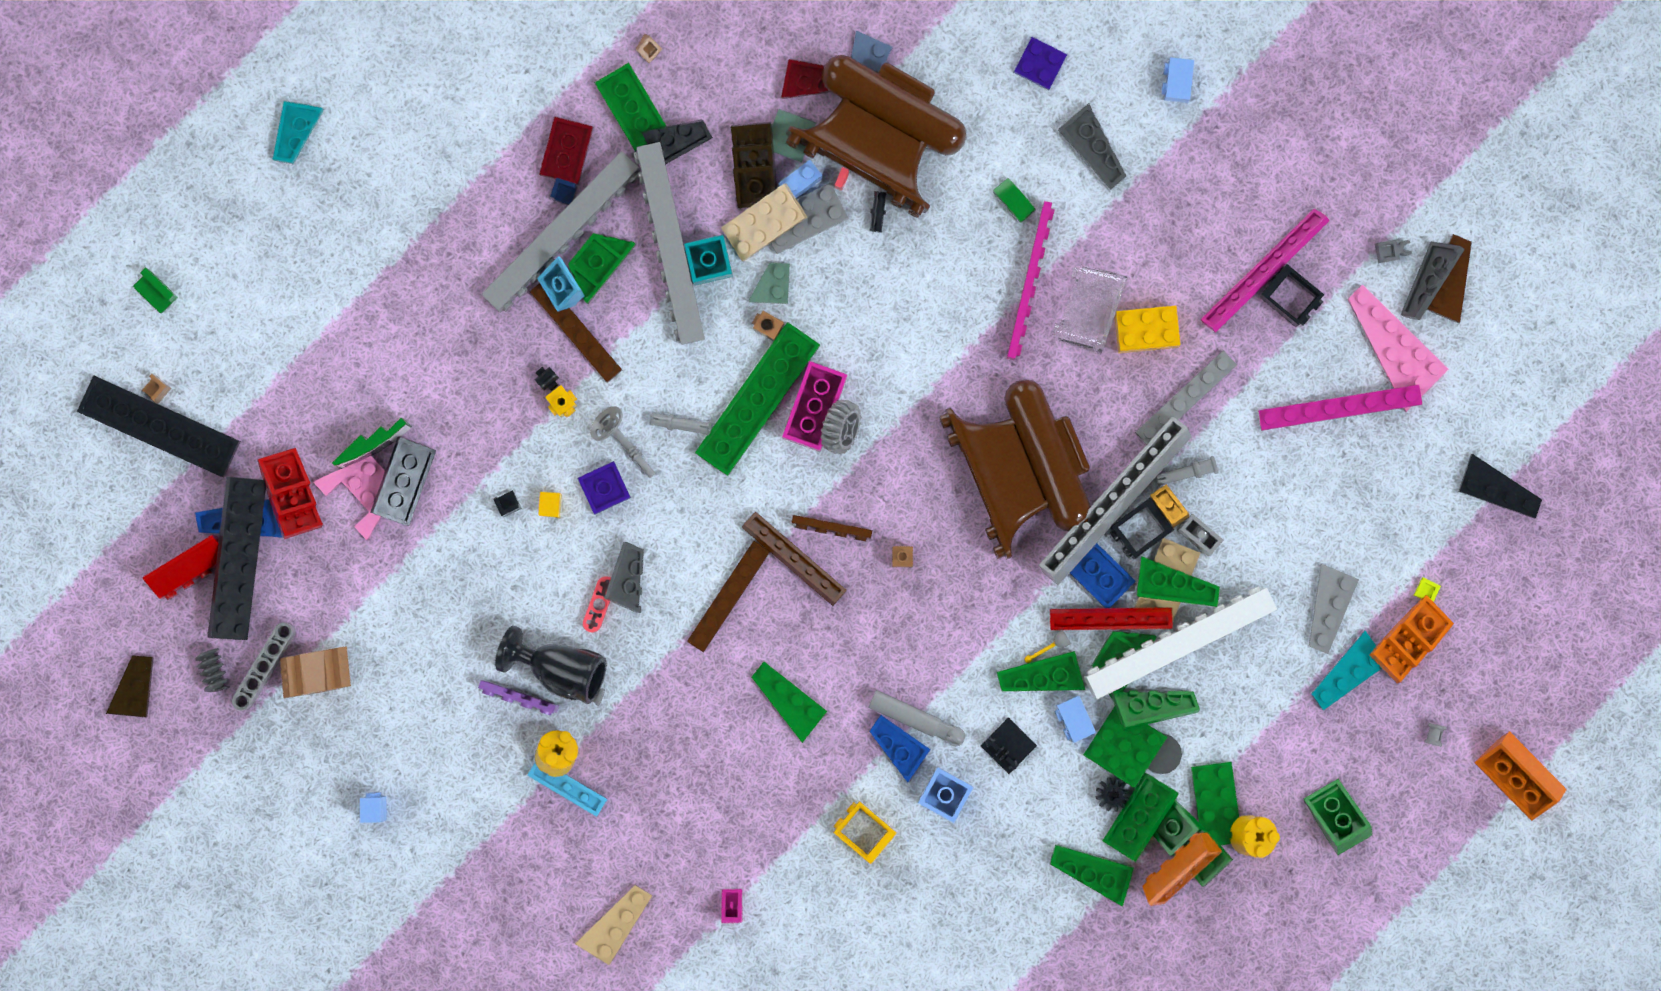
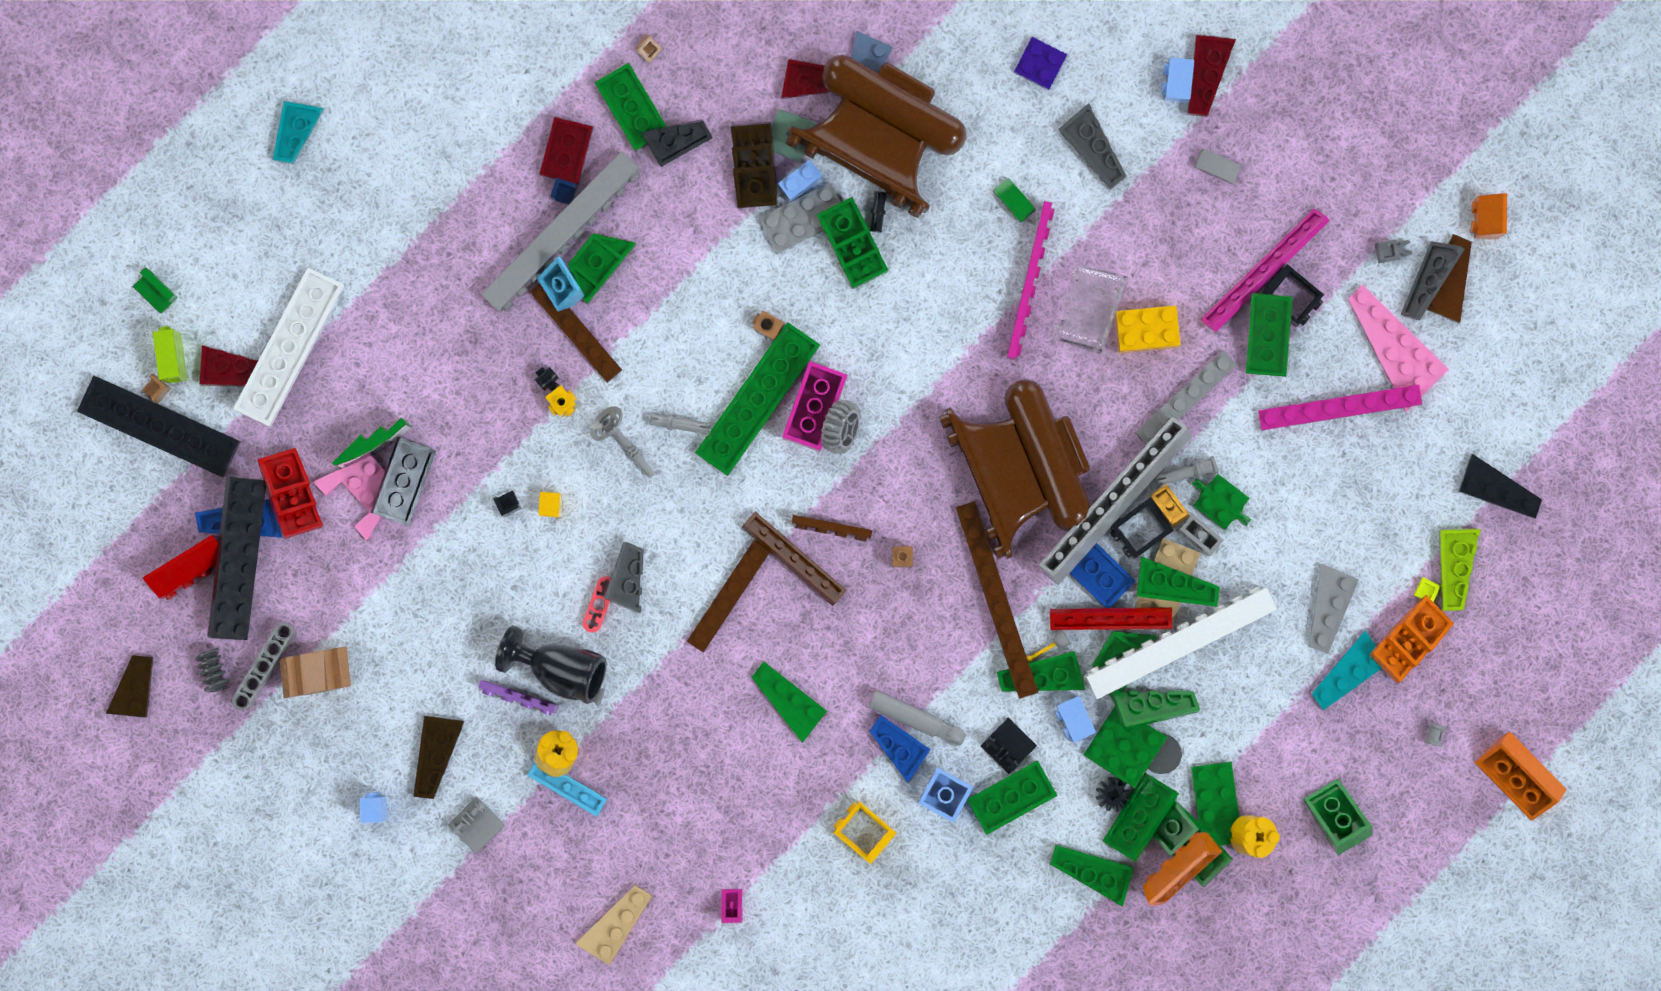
dark purple plate [577,461,631,515] -> none
light grey brick [634,142,705,345] -> none
teal brick [684,235,733,286] -> none
tan plate [721,183,807,261] -> none
sand green wing [749,263,790,304] -> none
coral tile [834,167,849,191] -> none
none -> lime brick [152,326,188,384]
none -> dark red wing [199,345,259,387]
none -> white plate [233,268,345,428]
none -> dark brown wing [413,716,465,799]
none -> light grey hinge [448,796,505,854]
none -> green slope [816,197,889,289]
none -> reddish brown plate [956,501,1038,699]
none -> green plate [967,760,1058,835]
none -> dark red wing [1187,35,1236,117]
none -> green plate [1191,474,1251,530]
none -> light grey slope [1194,149,1241,184]
none -> green plate [1246,293,1293,377]
none -> lime wing [1439,529,1481,611]
none -> orange slope [1471,193,1507,239]

